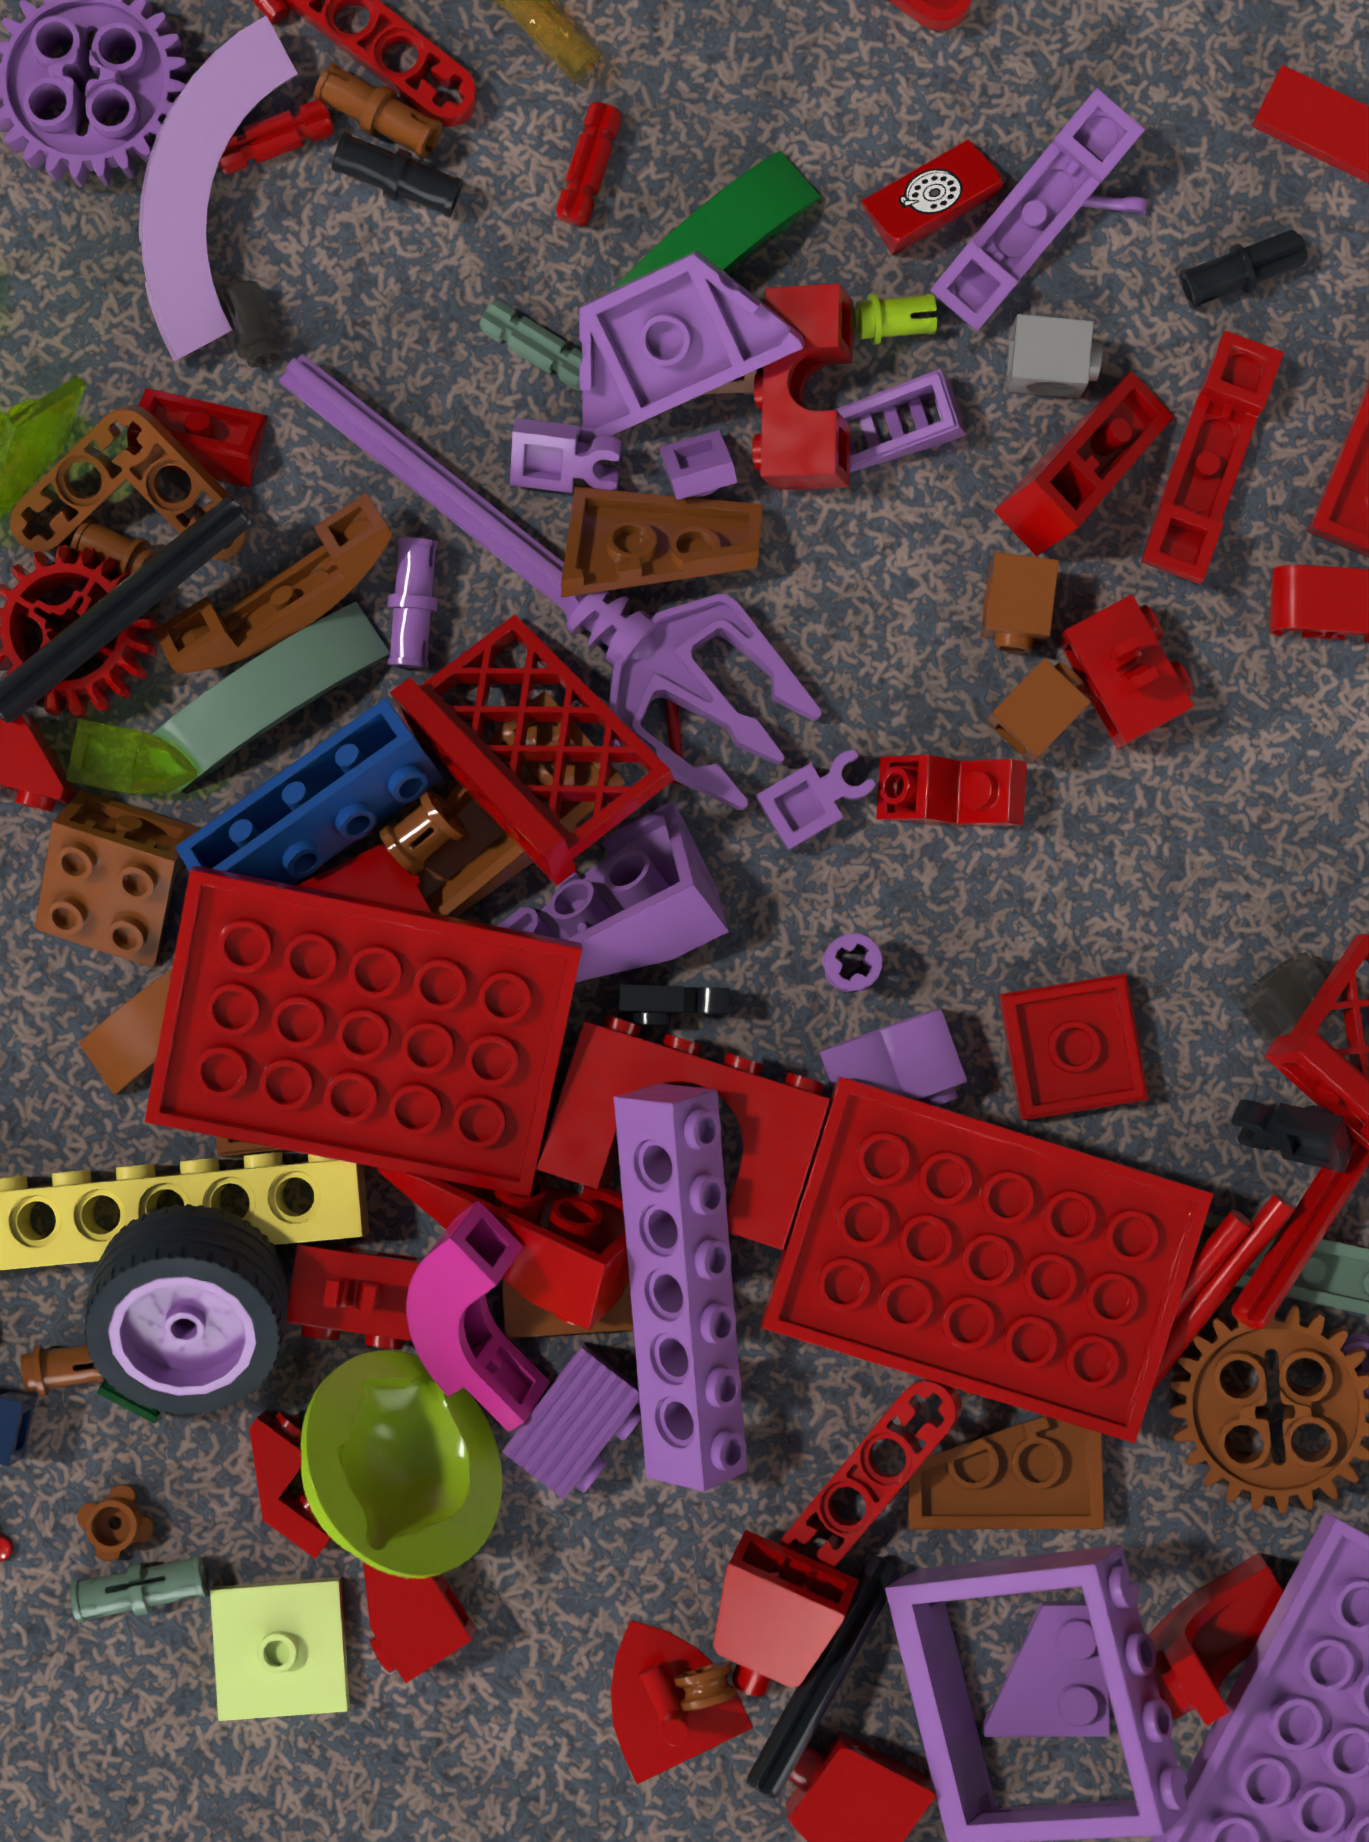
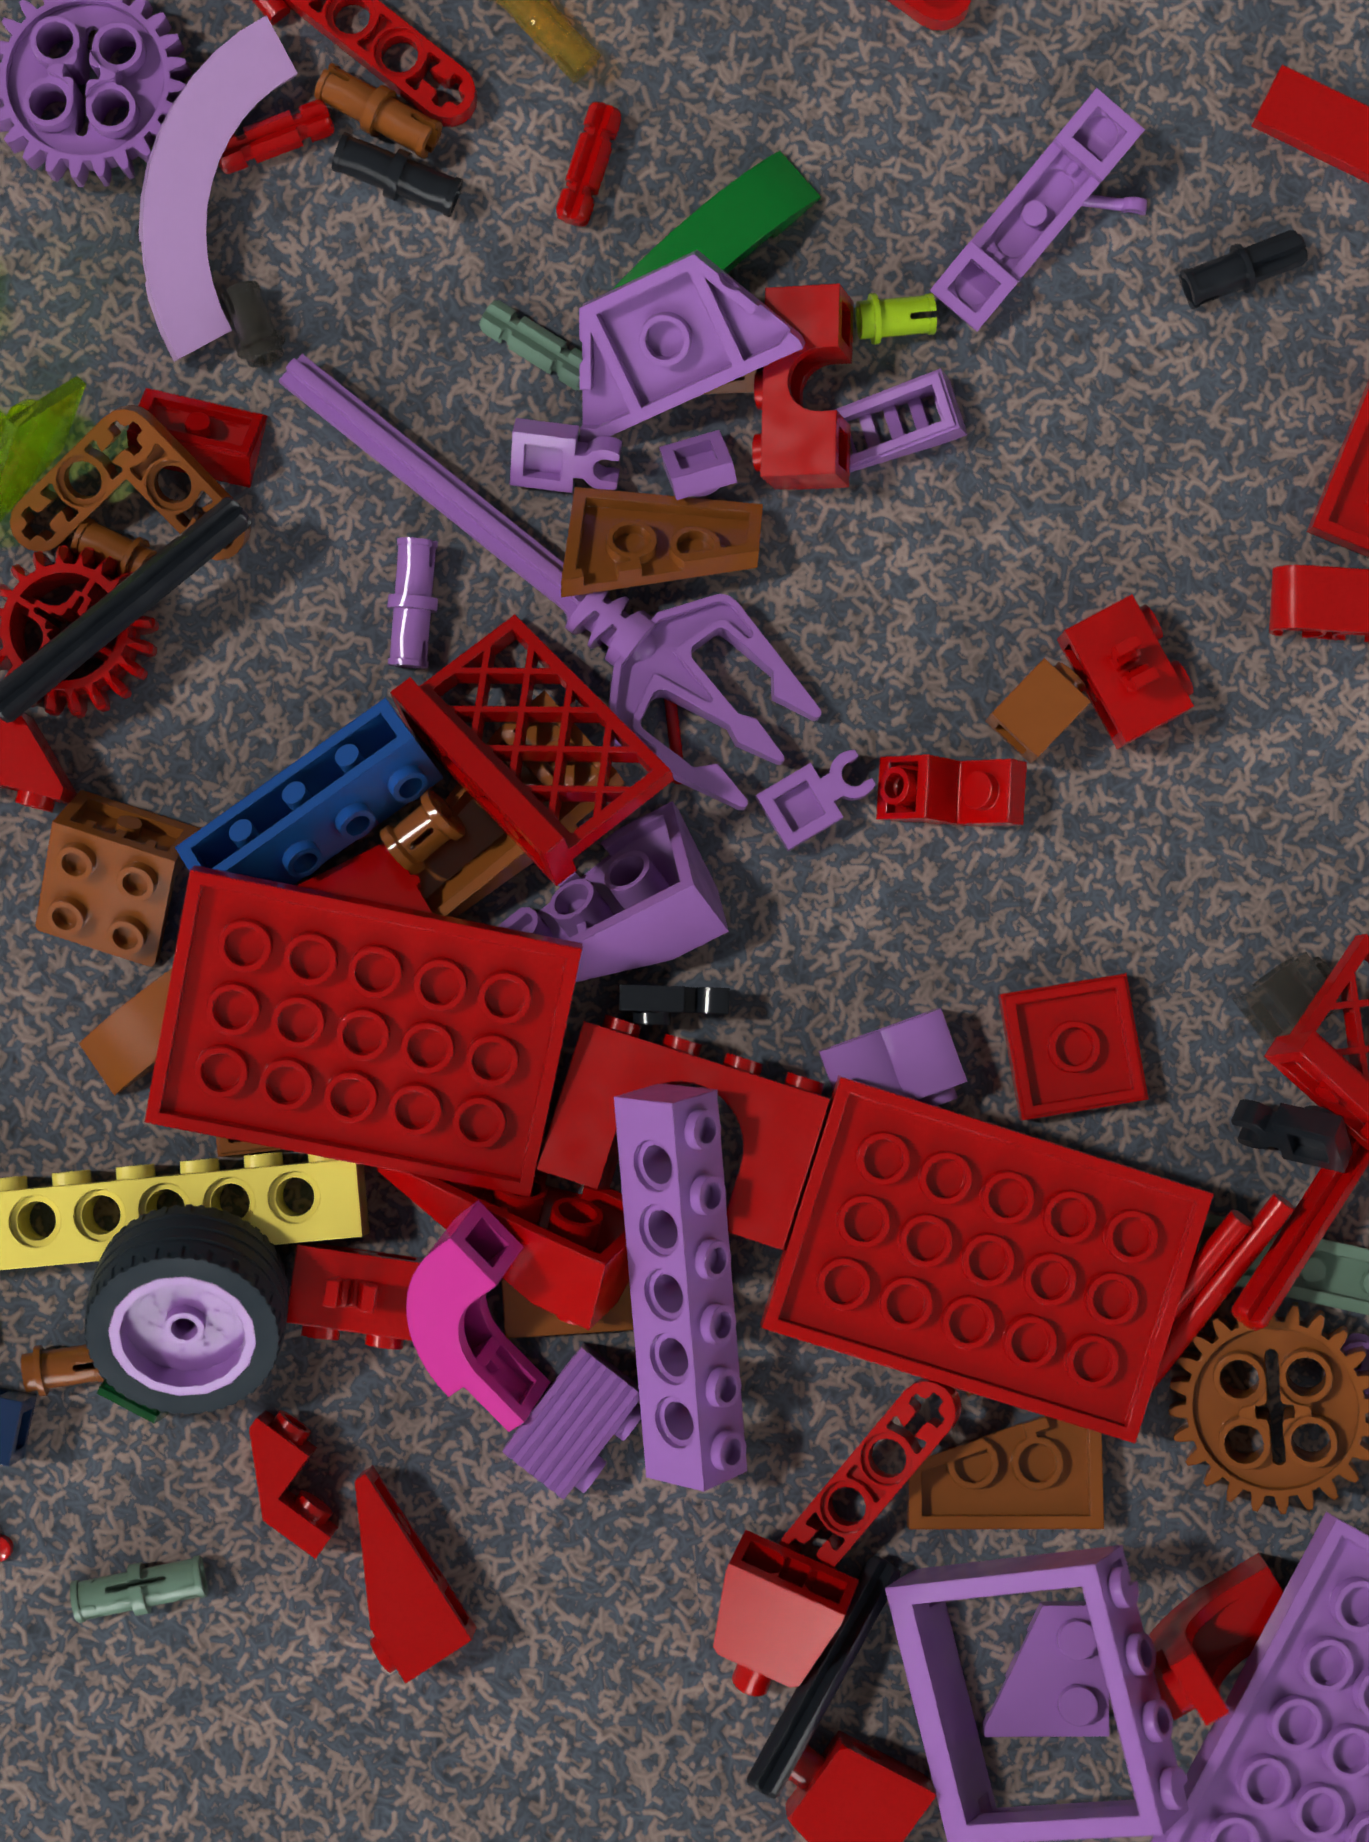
clear neon green plate [65,719,198,796] -> none
dark orange plate [77,1484,154,1561] -> none
sand green slope [145,602,390,793] -> none
dark orange slope [154,492,393,674] -> none
yellowish green plate [210,1577,350,1721] -> none
lime piece [301,1350,502,1579] -> none
red shield [610,1620,753,1784] -> none
dark orange bush [674,1661,738,1711] -> none
medium lavender bush [822,933,882,992] -> none
red slope [861,139,1004,256] -> none
dark orange brick [980,552,1059,653] -> none
red slope [993,371,1174,557] -> none
light grey brick [1005,314,1102,399] -> none
red slope [1141,330,1284,585] -> none

